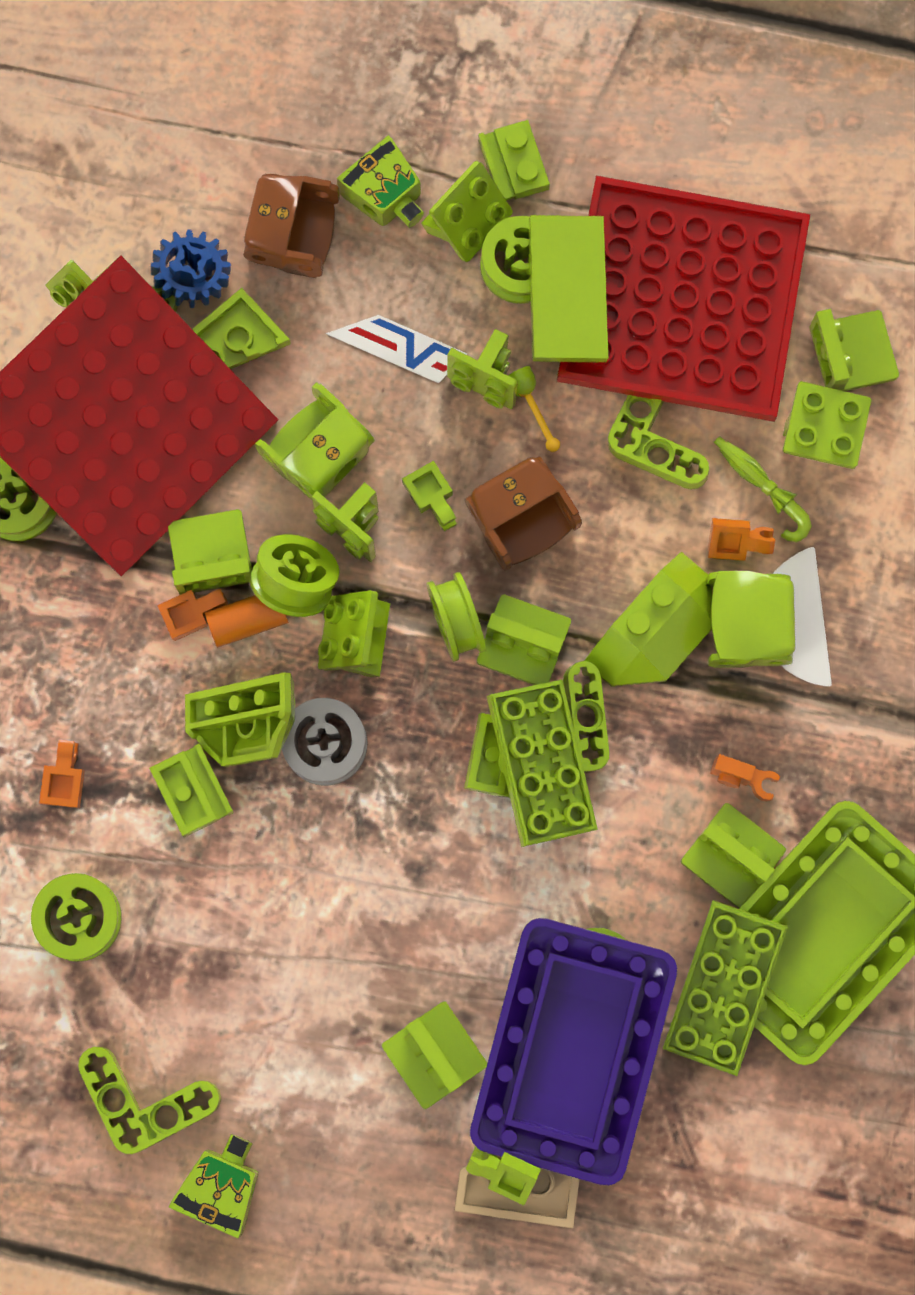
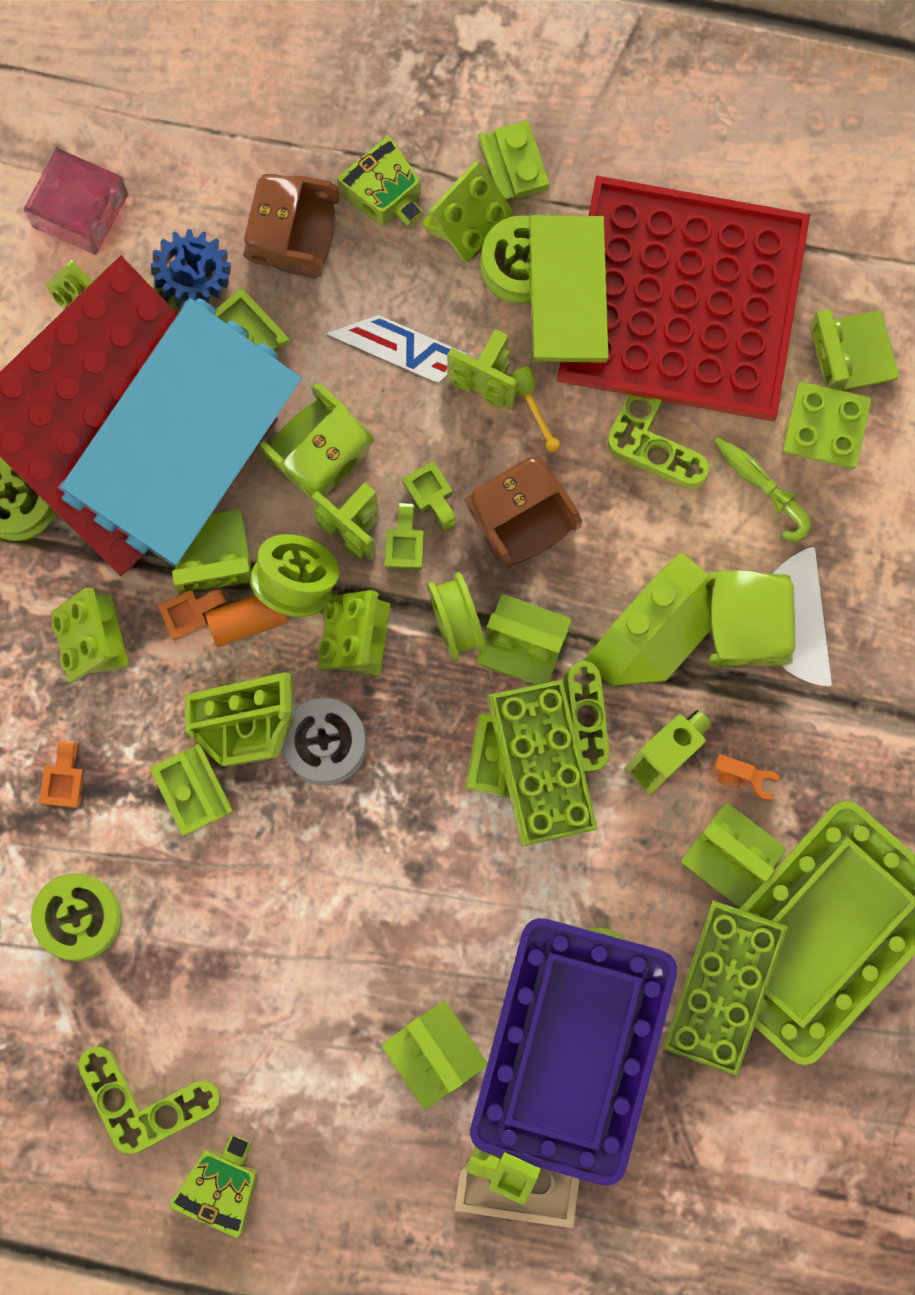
orange plate [707,518,776,561] -> none
none -> clear pink piece [23,147,128,255]
none -> lime bracket [51,587,129,682]
none -> medium azure panel [58,298,302,565]
none -> lime plate [384,503,424,570]
none -> lime torso [624,710,711,796]

